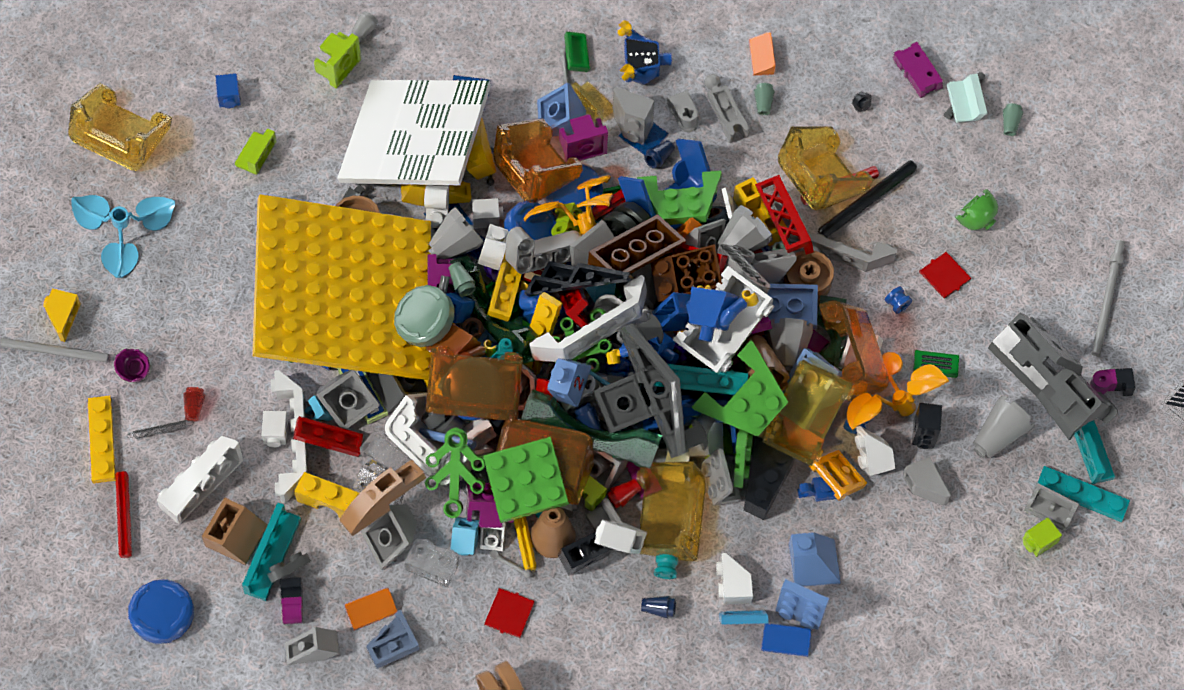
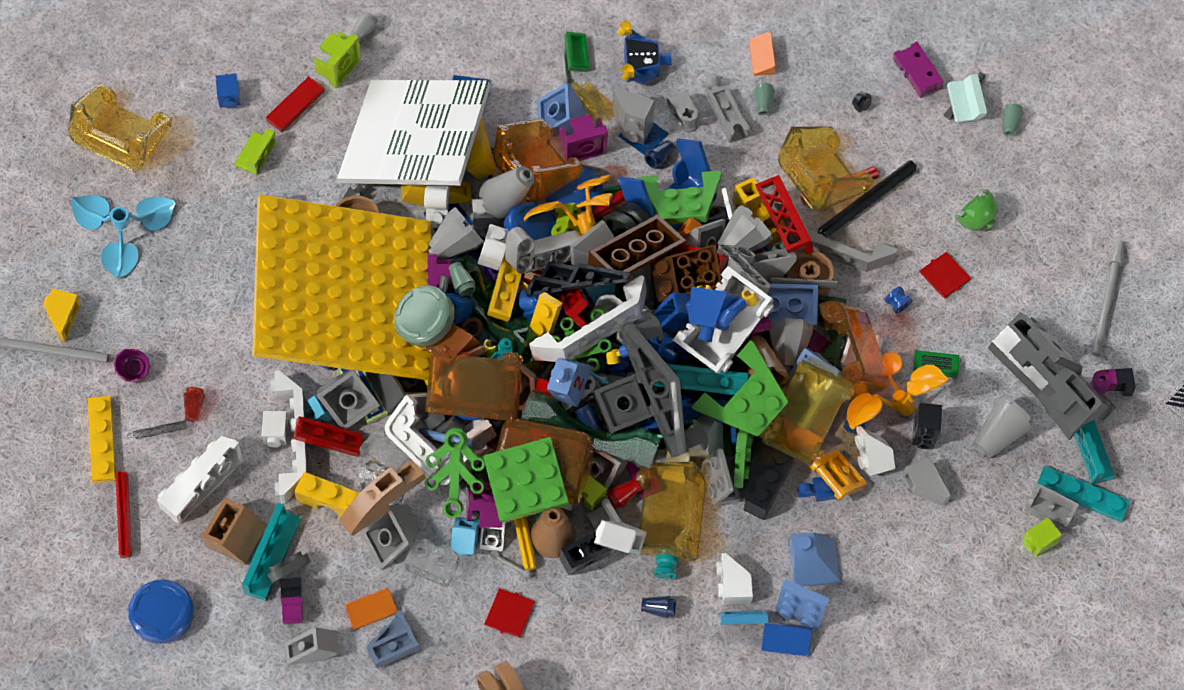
none -> red tile [266,76,325,132]
none -> light grey cone [479,166,535,219]
none -> dark grey bar [770,277,837,289]

